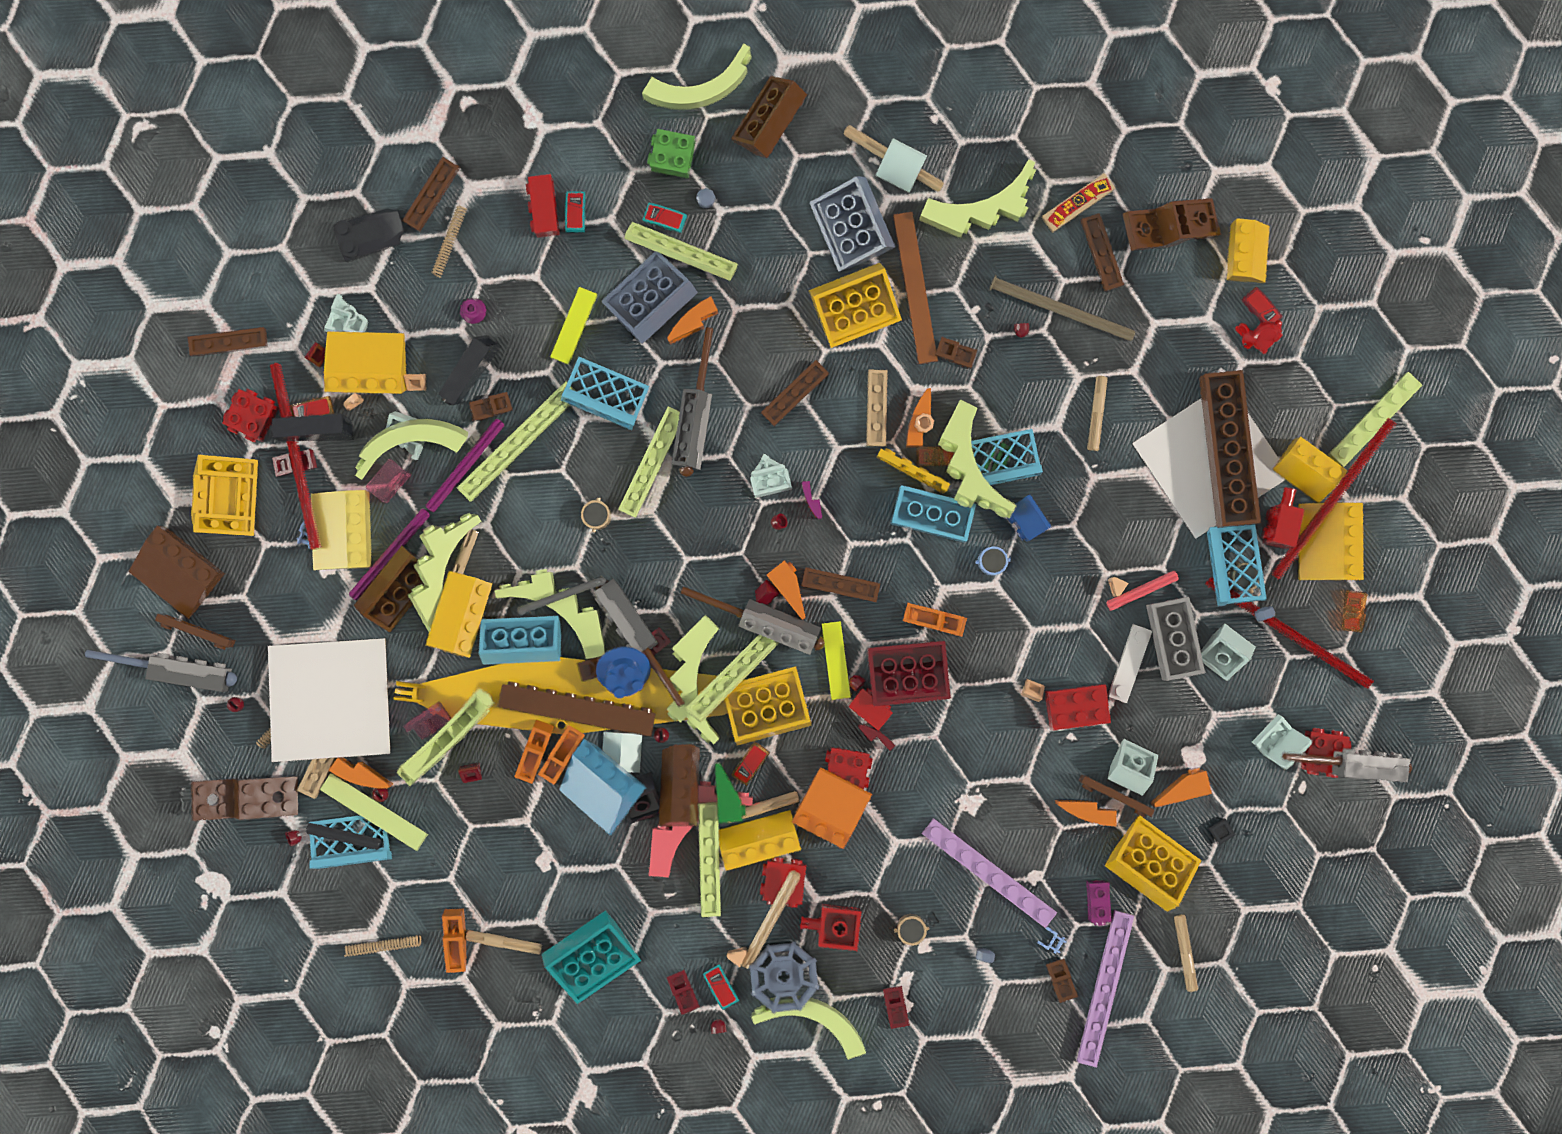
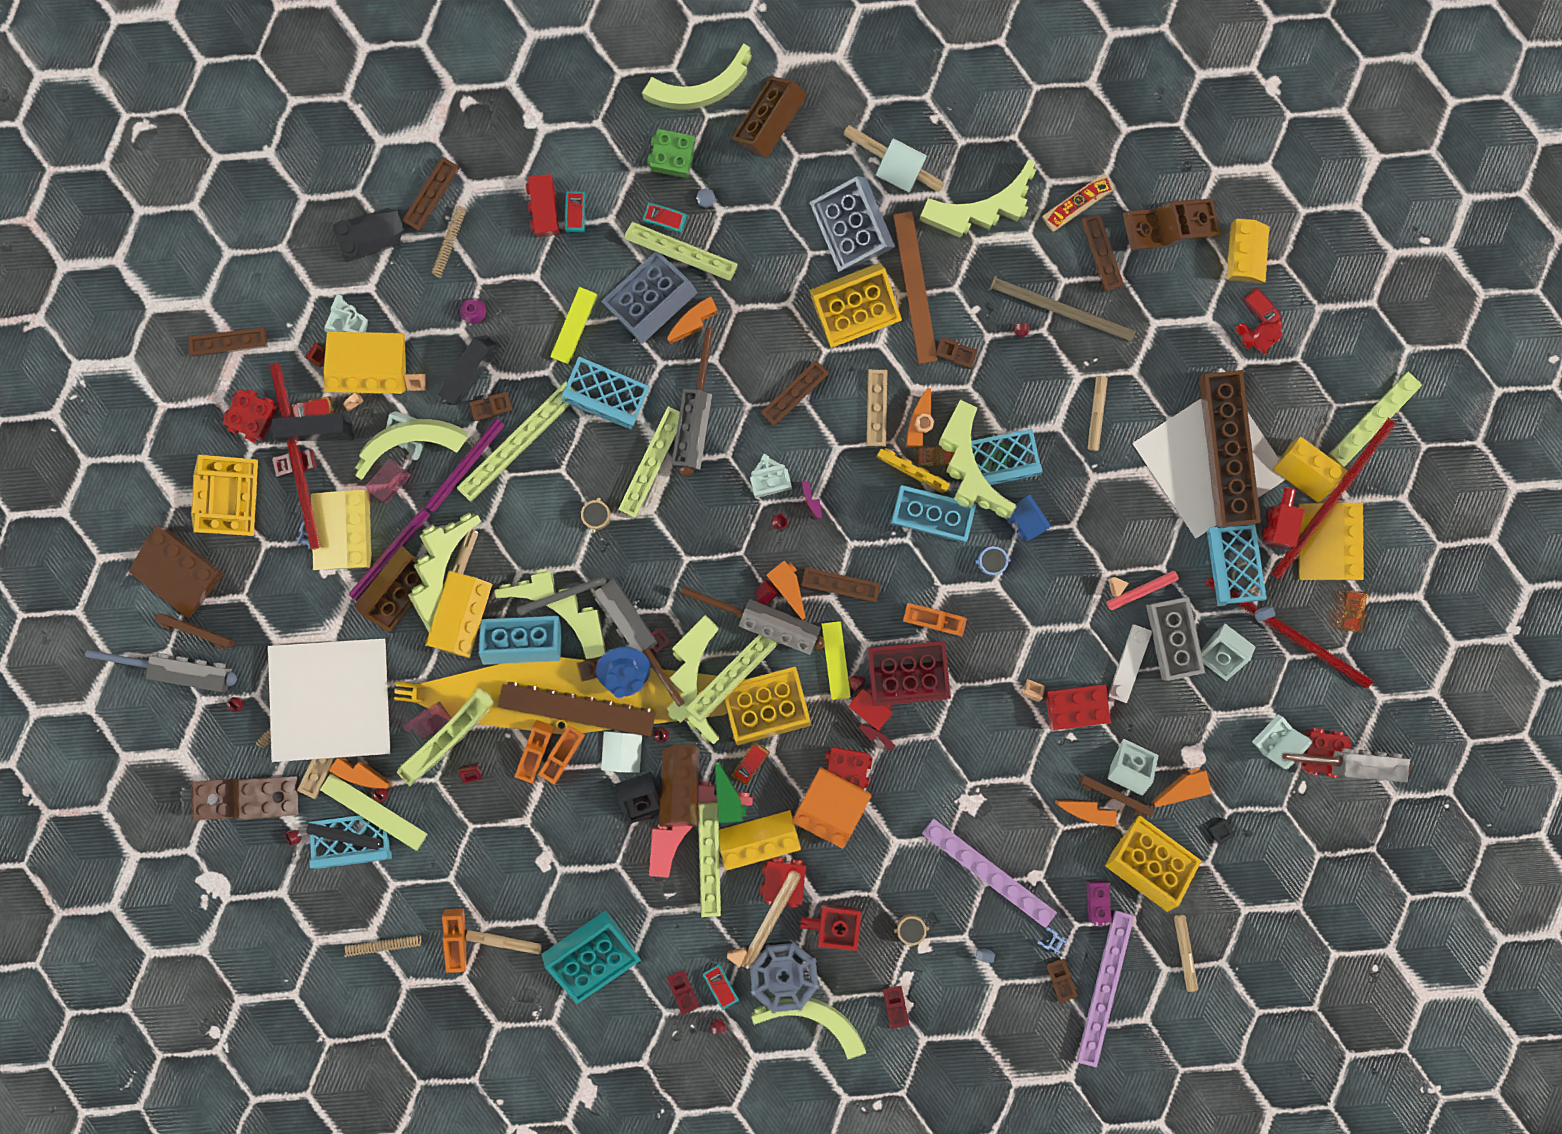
slope [559,739,646,835] -> none
tan axle [727,791,799,823] -> none

